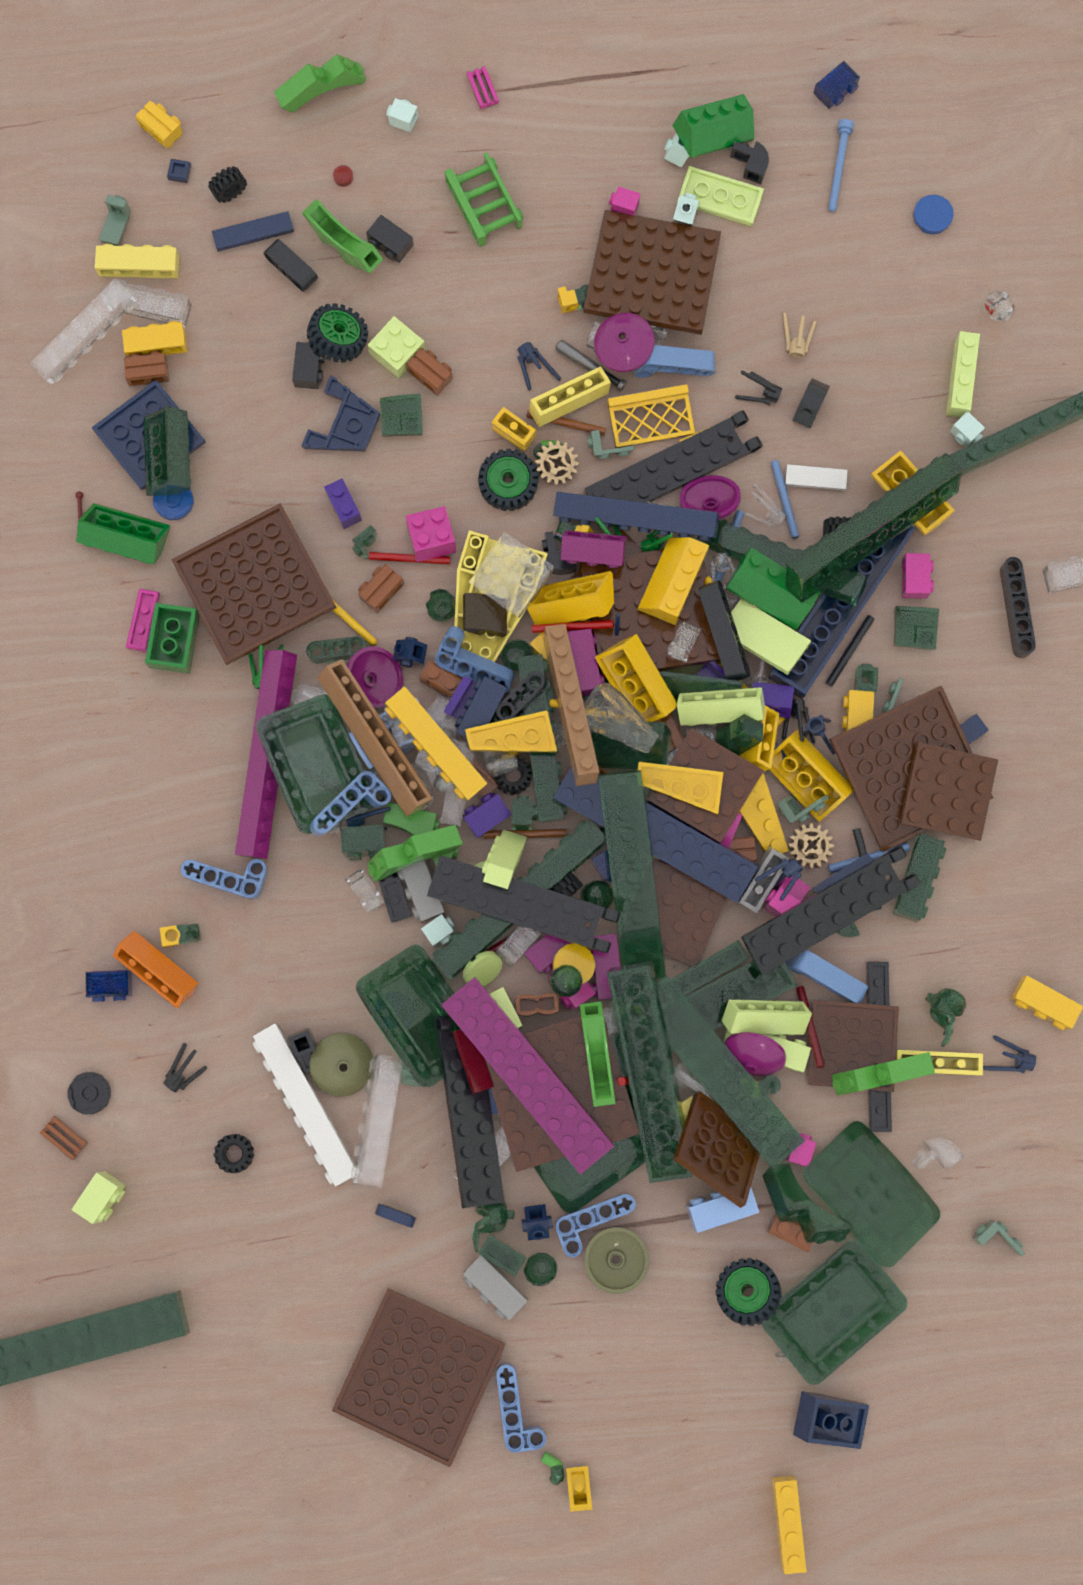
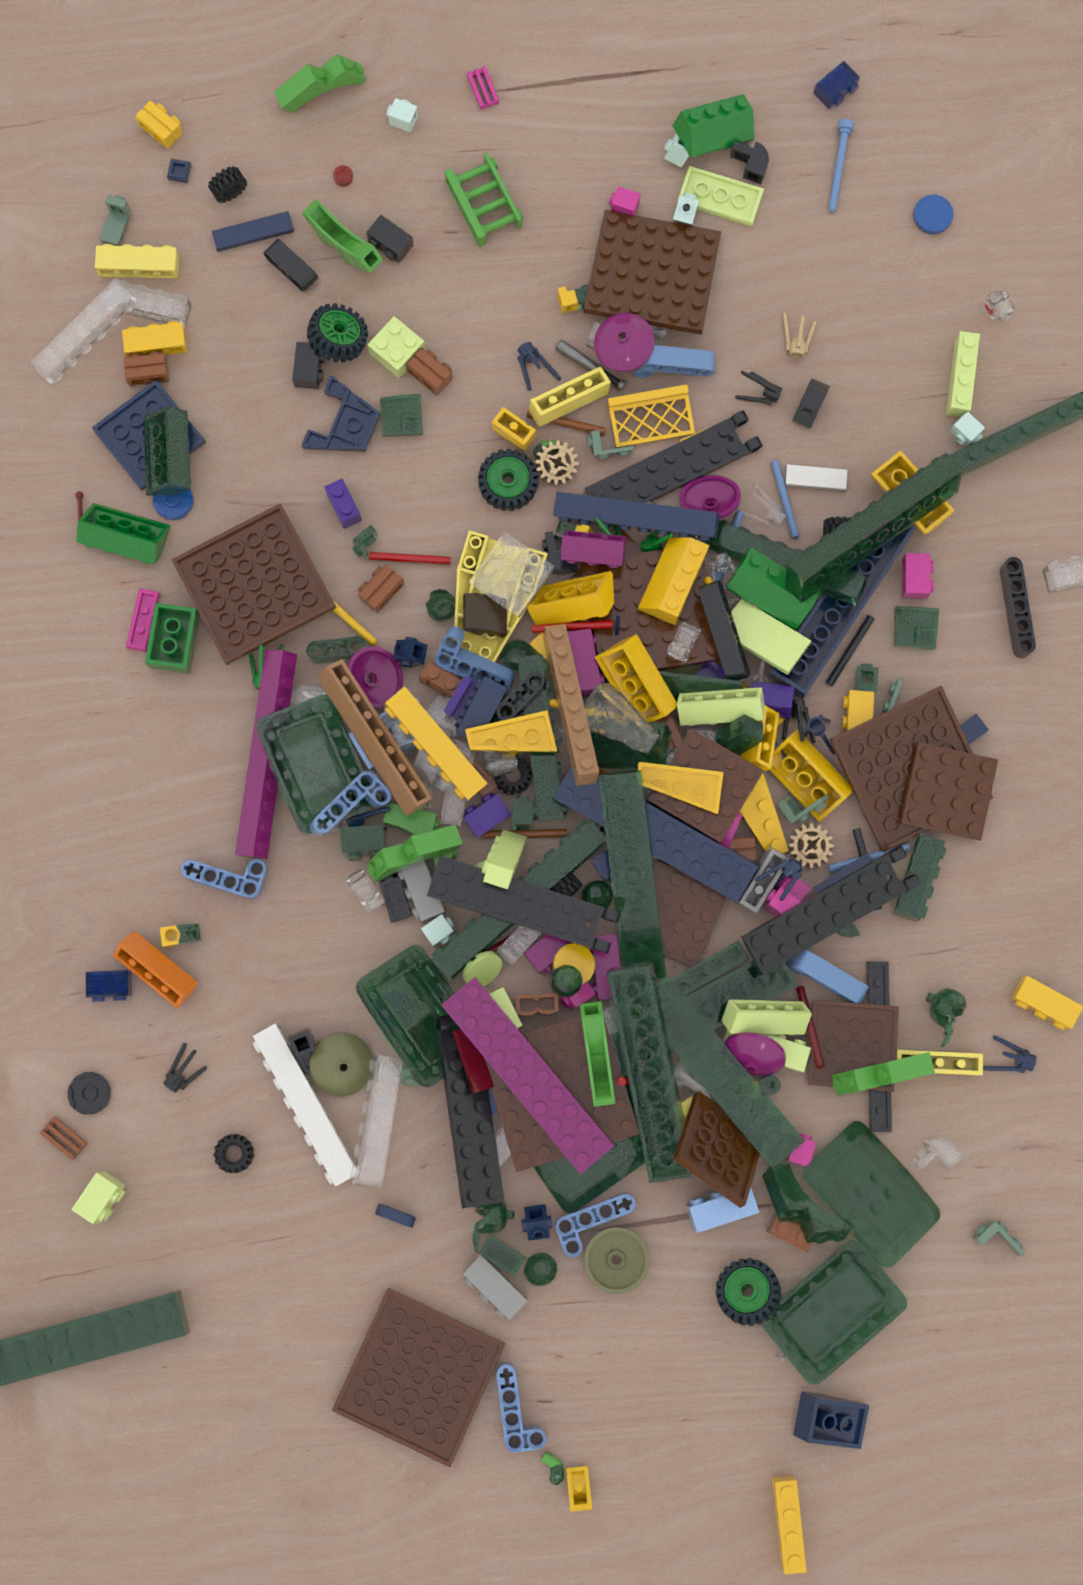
dark pink brick [405,506,456,562] -> none

